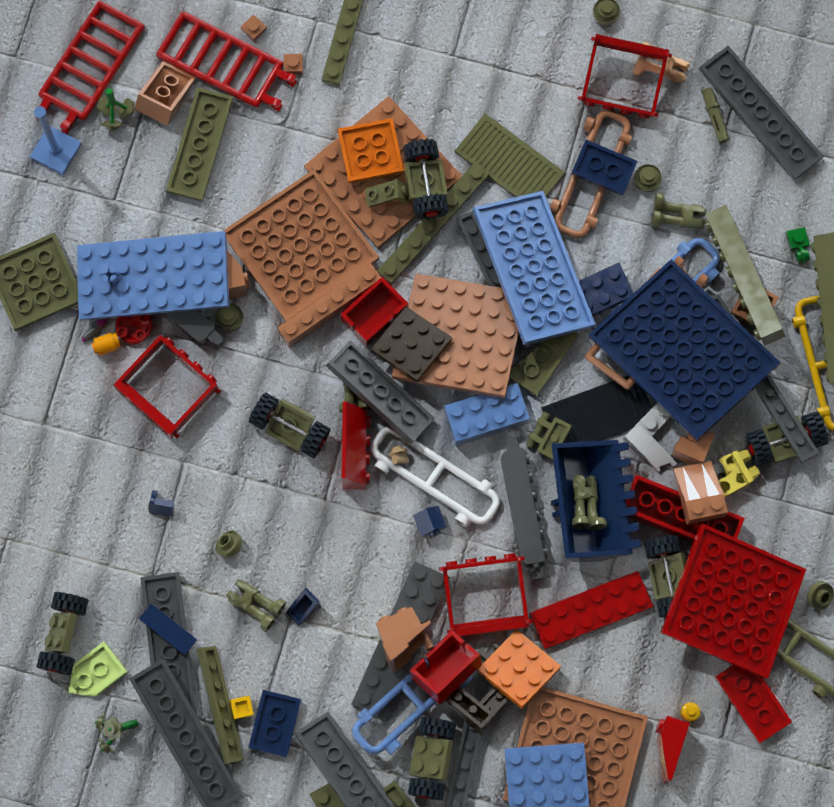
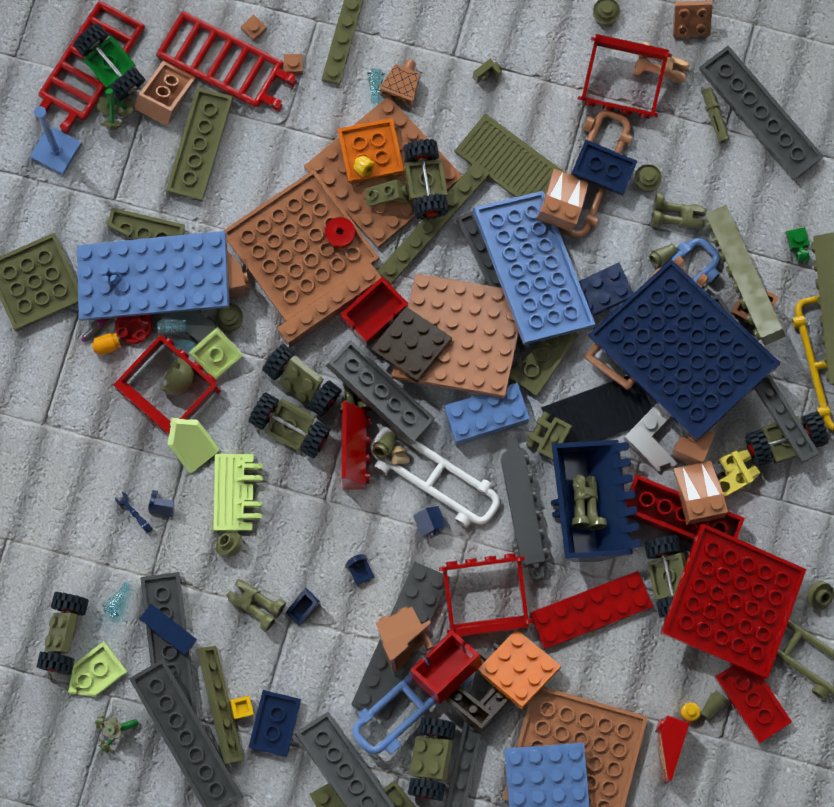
none -> plate [73,23,145,101]
none -> clear light blue cone [102,582,131,617]
none -> olive wing [107,208,185,240]
none -> dark blue piece [115,492,152,533]
none -> clear light blue cone [157,318,187,337]
none -> olive cylinder [161,356,196,396]
none -> yellowish green tile [167,418,219,473]
none -> yellowish green tile [189,327,243,379]
none -> yellowish green hinge [213,454,263,531]
none -> plate [262,344,342,416]
none -> red piece [325,217,355,248]
none -> dark blue tile [345,554,374,585]
none -> yellow piece [353,156,375,177]
none -> clear light blue cone [367,69,385,104]
none -> olive cone [373,431,397,459]
none -> nougat torso [380,59,419,107]
none -> olive bracket [472,58,502,83]
none -> nougat slope [536,169,589,232]
none -> olive cone [648,243,677,268]
none -> nougat plate [673,0,713,37]
none -> olive cone [701,690,728,720]

